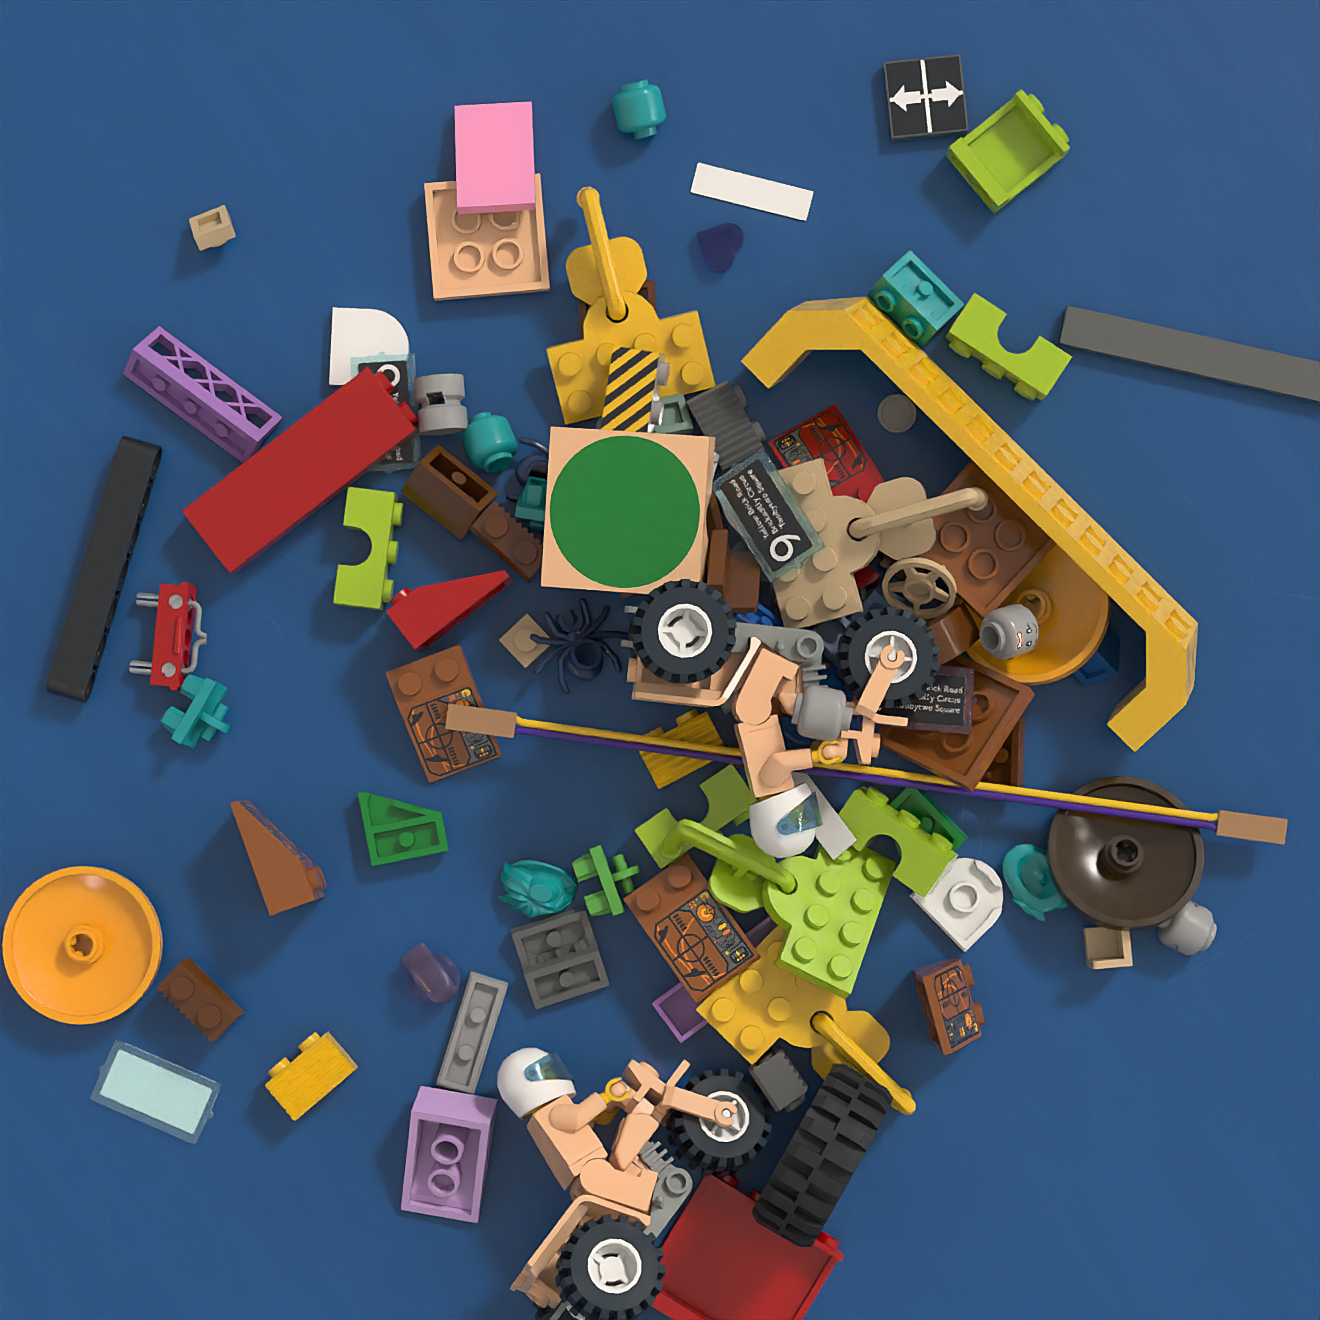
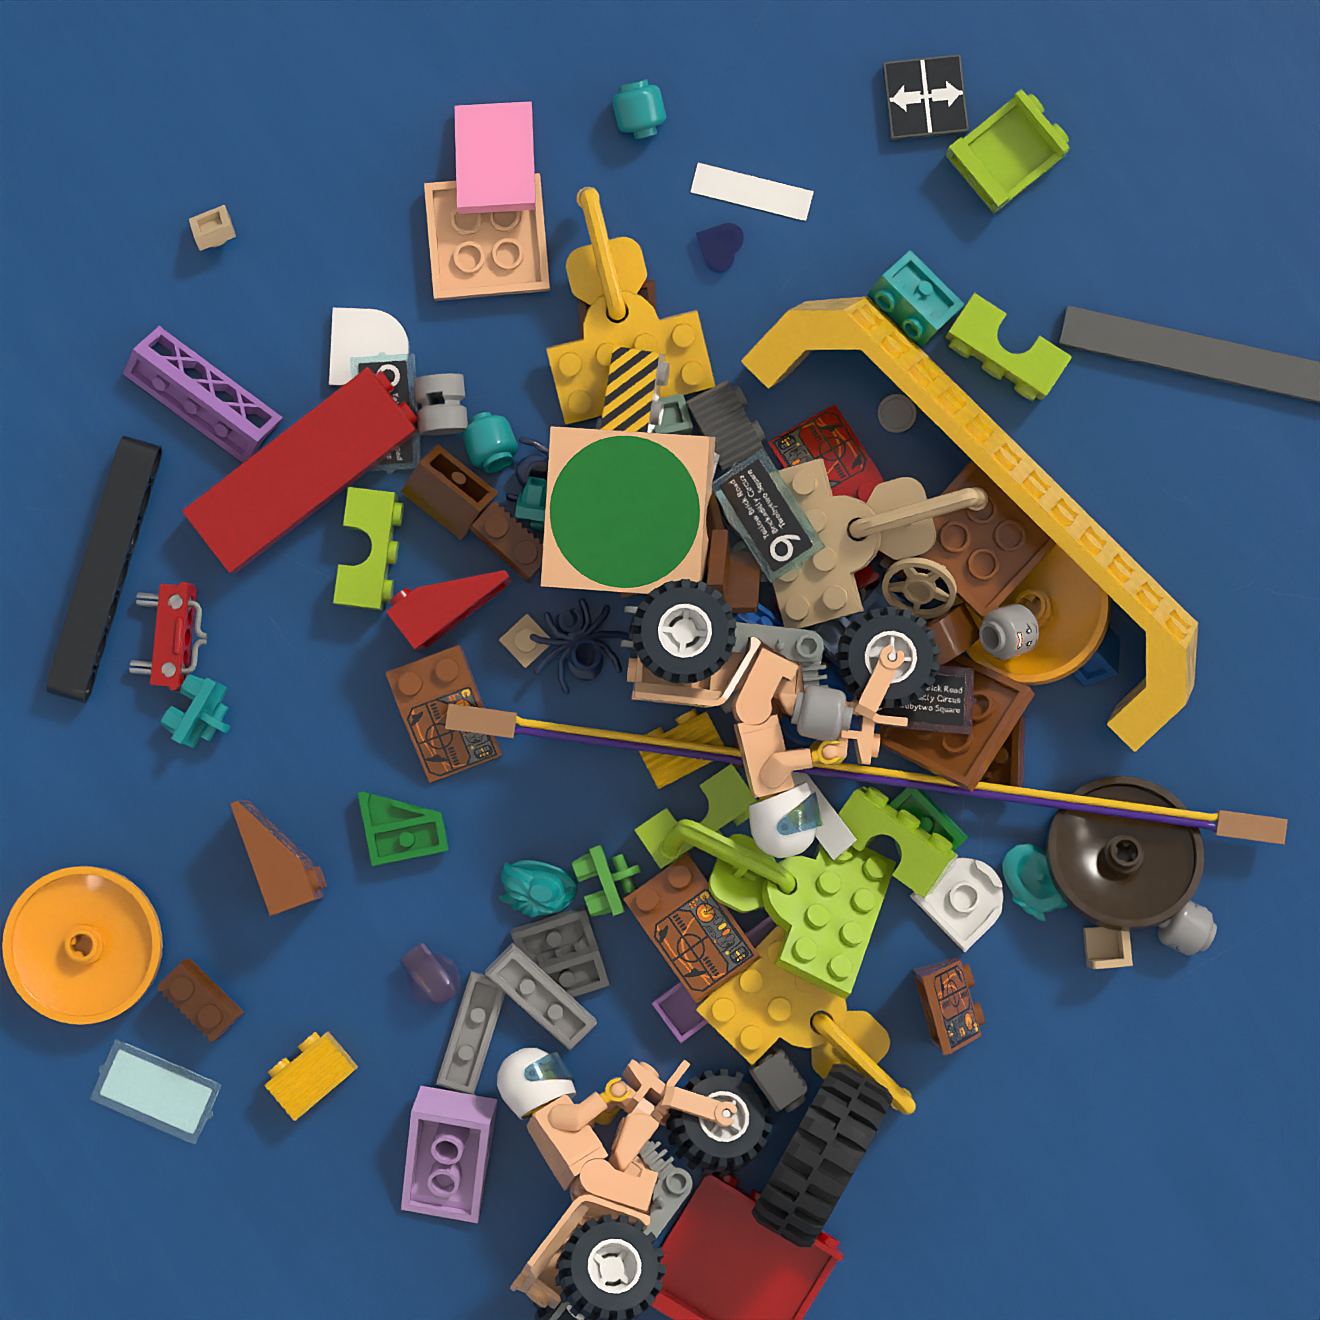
none -> light grey tile [485,943,597,1051]

